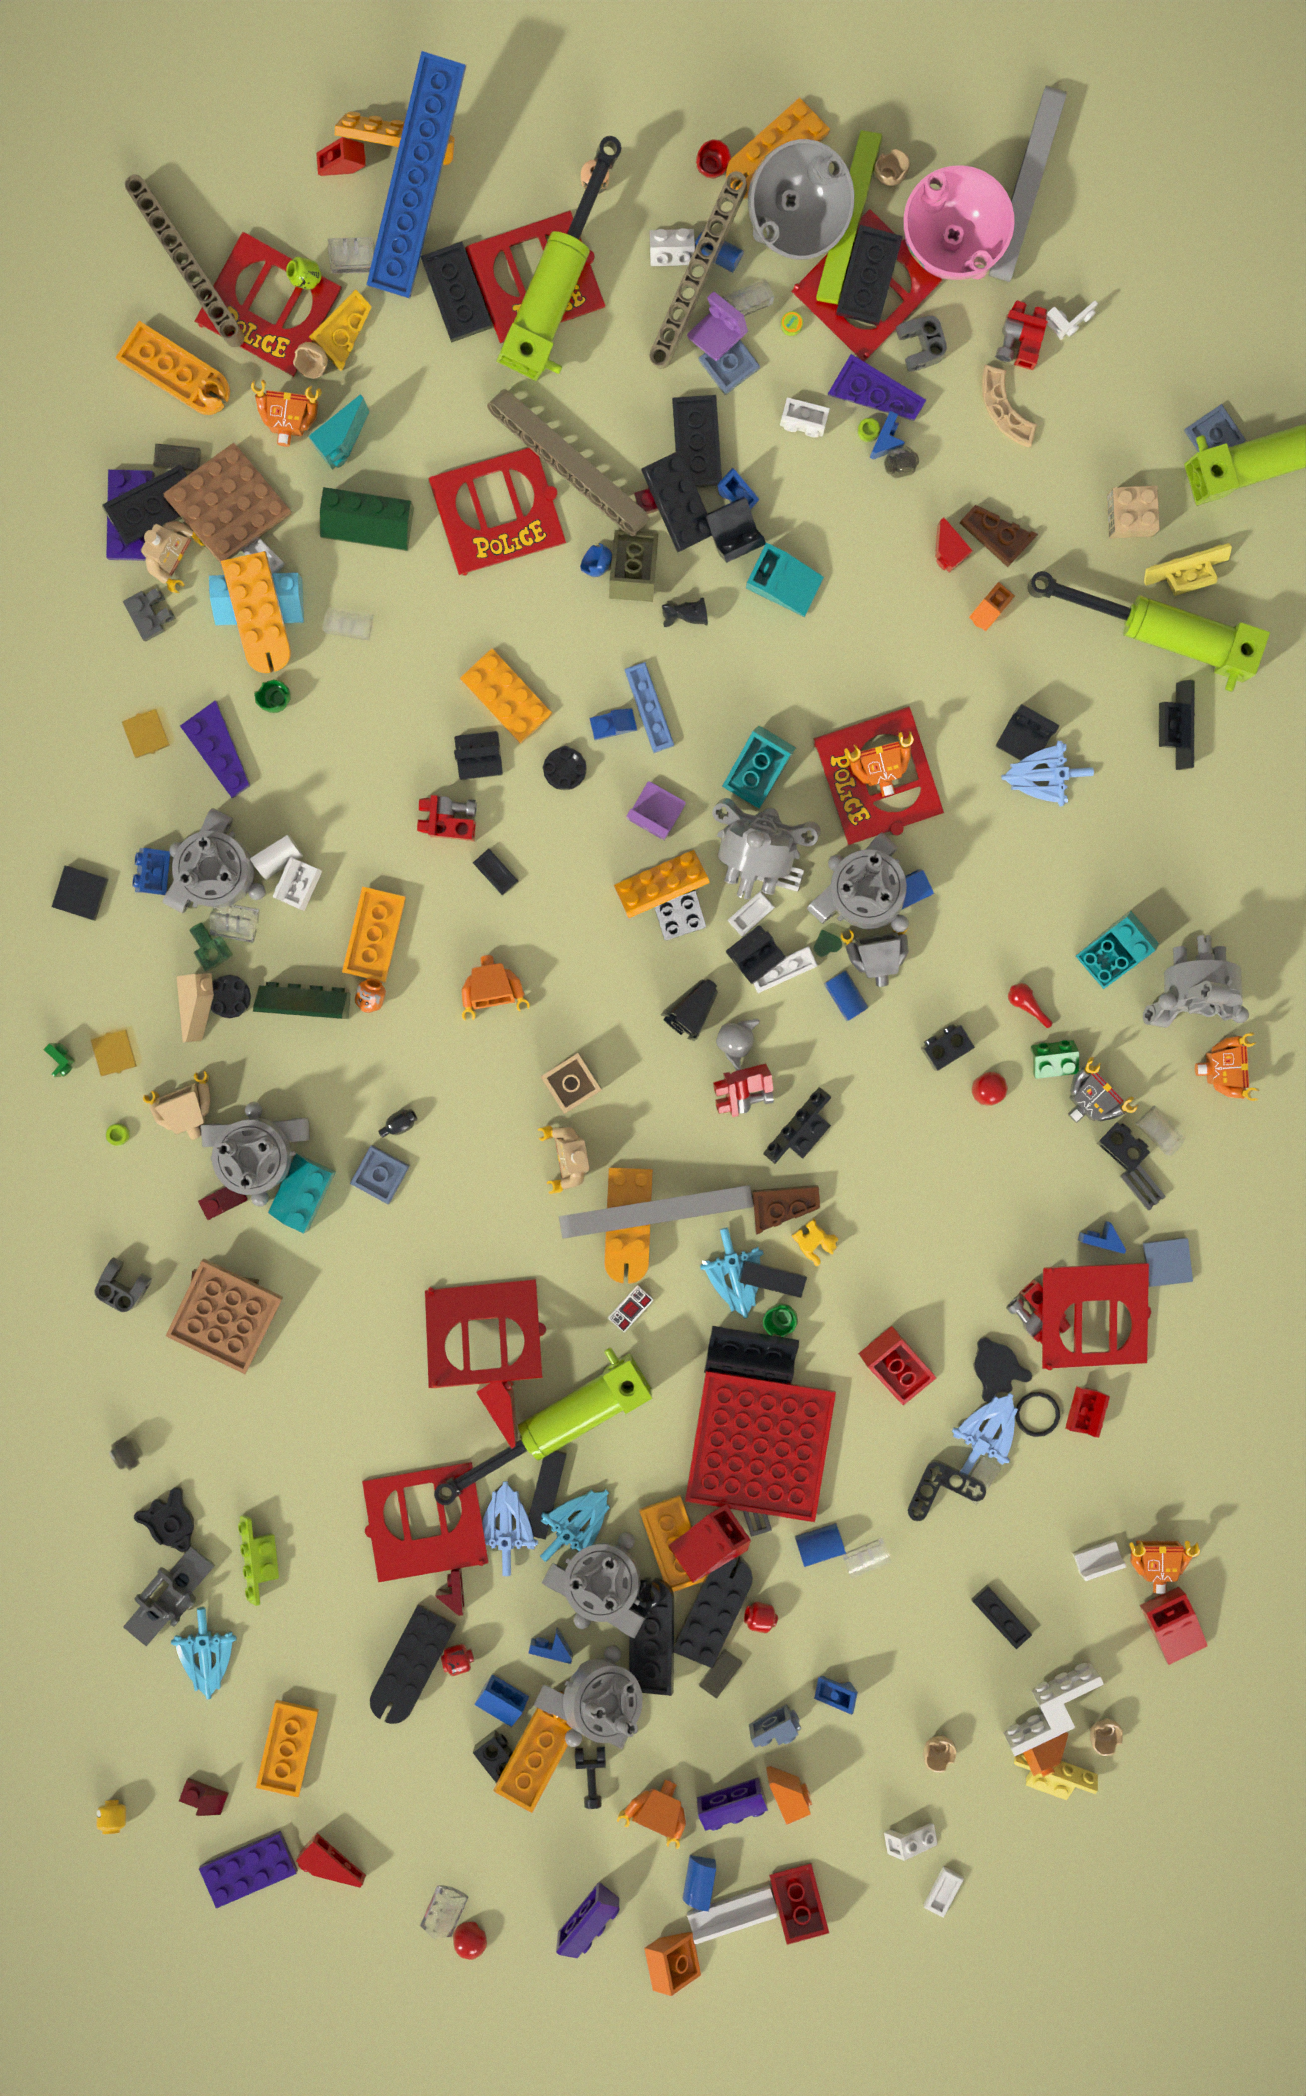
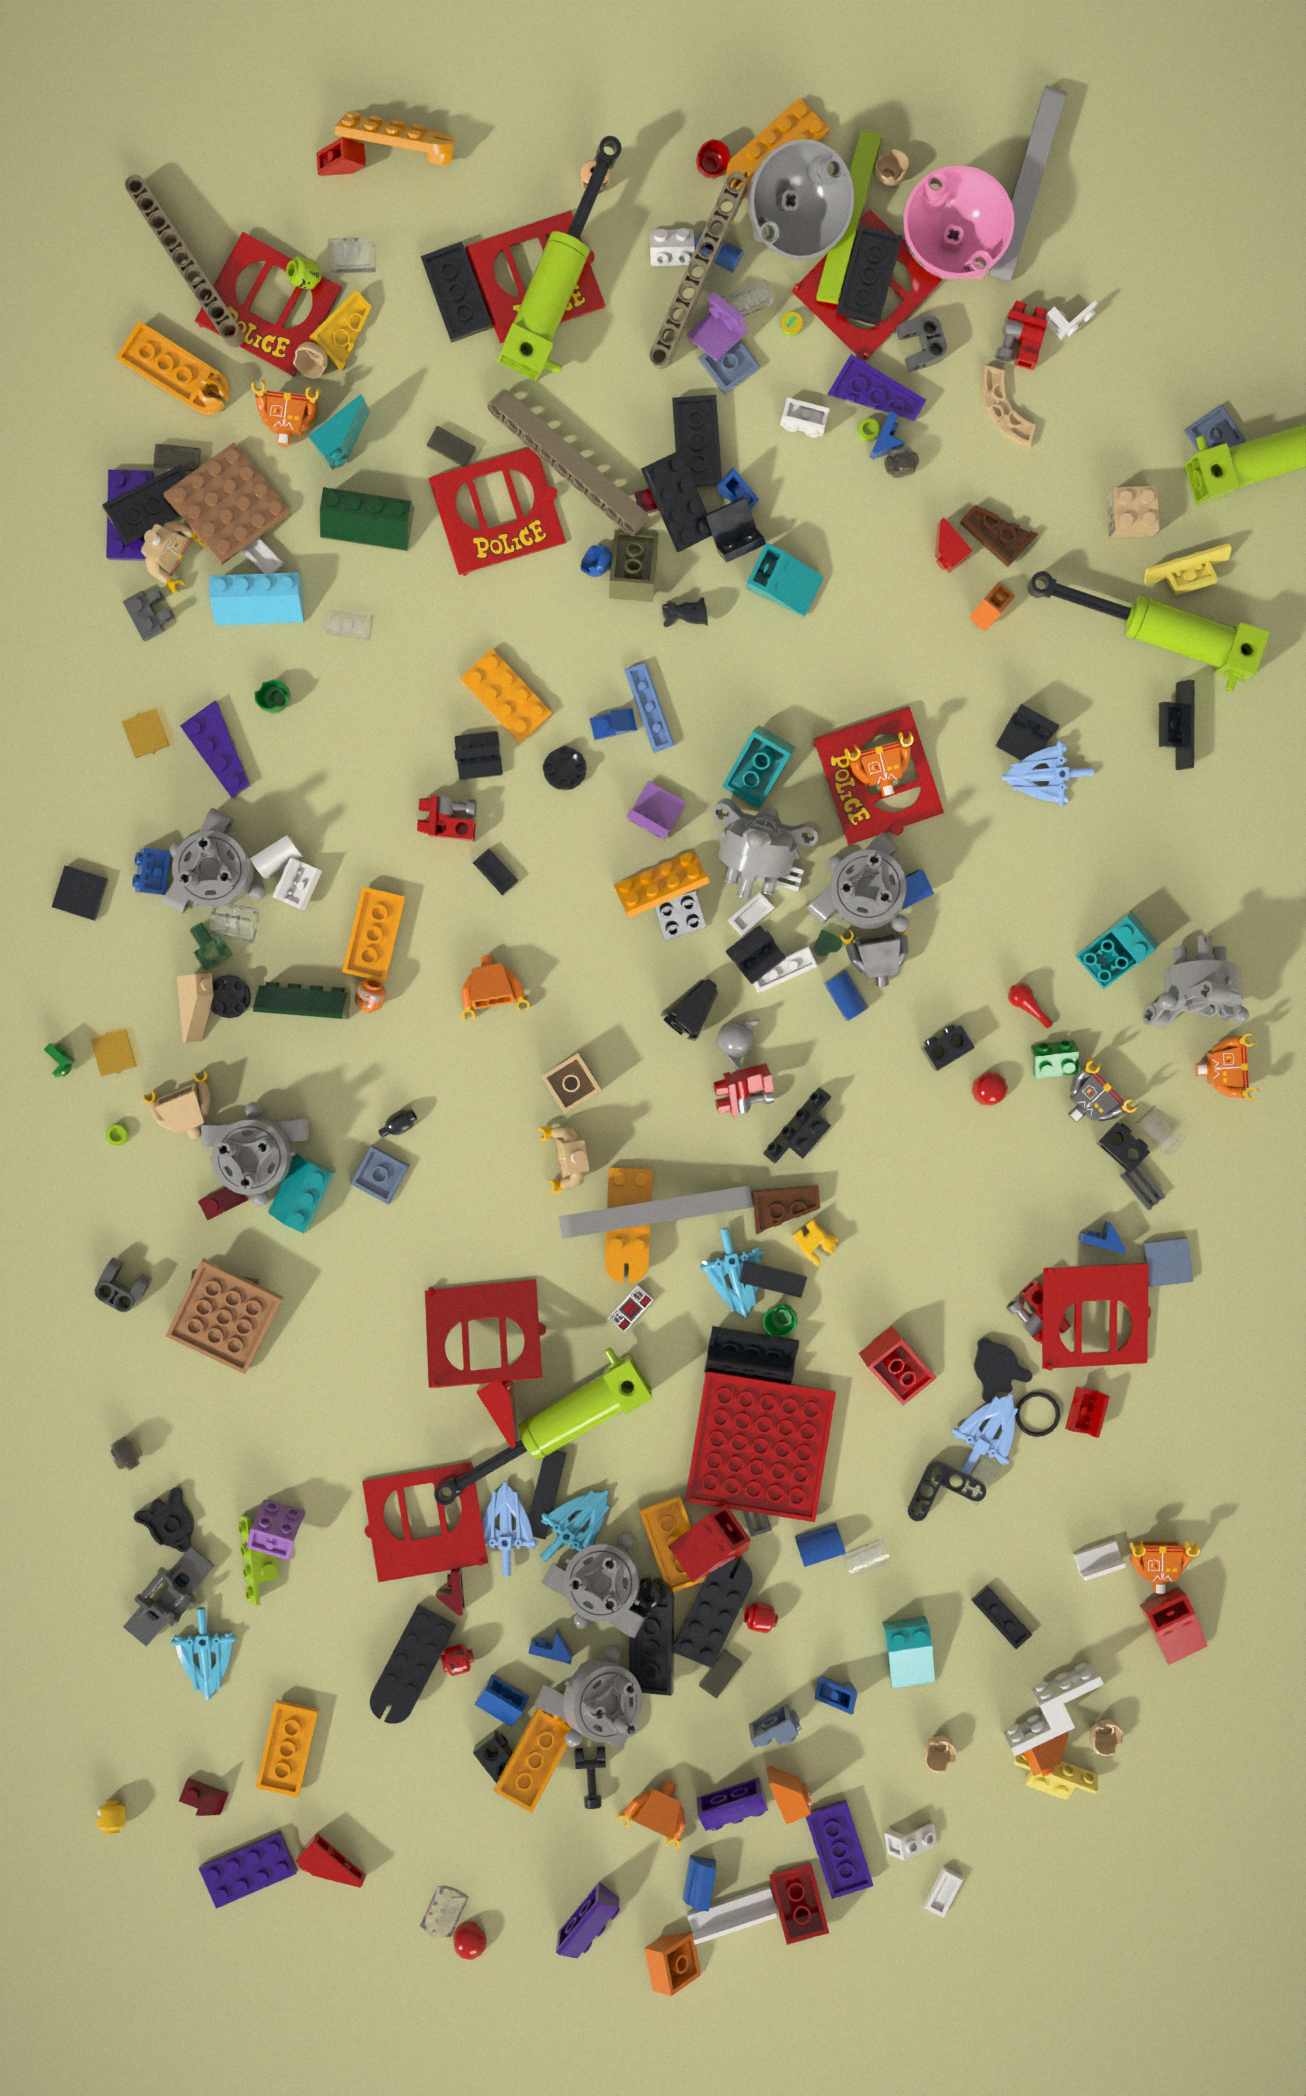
light orange plate [221,551,291,673] -> none
blue plate [366,51,467,299] -> none
none -> medium lavender bracket [246,1500,305,1560]
none -> clear smoke tile [427,426,476,467]
none -> dark purple plate [806,1800,874,1899]
none -> slope [882,1616,935,1688]

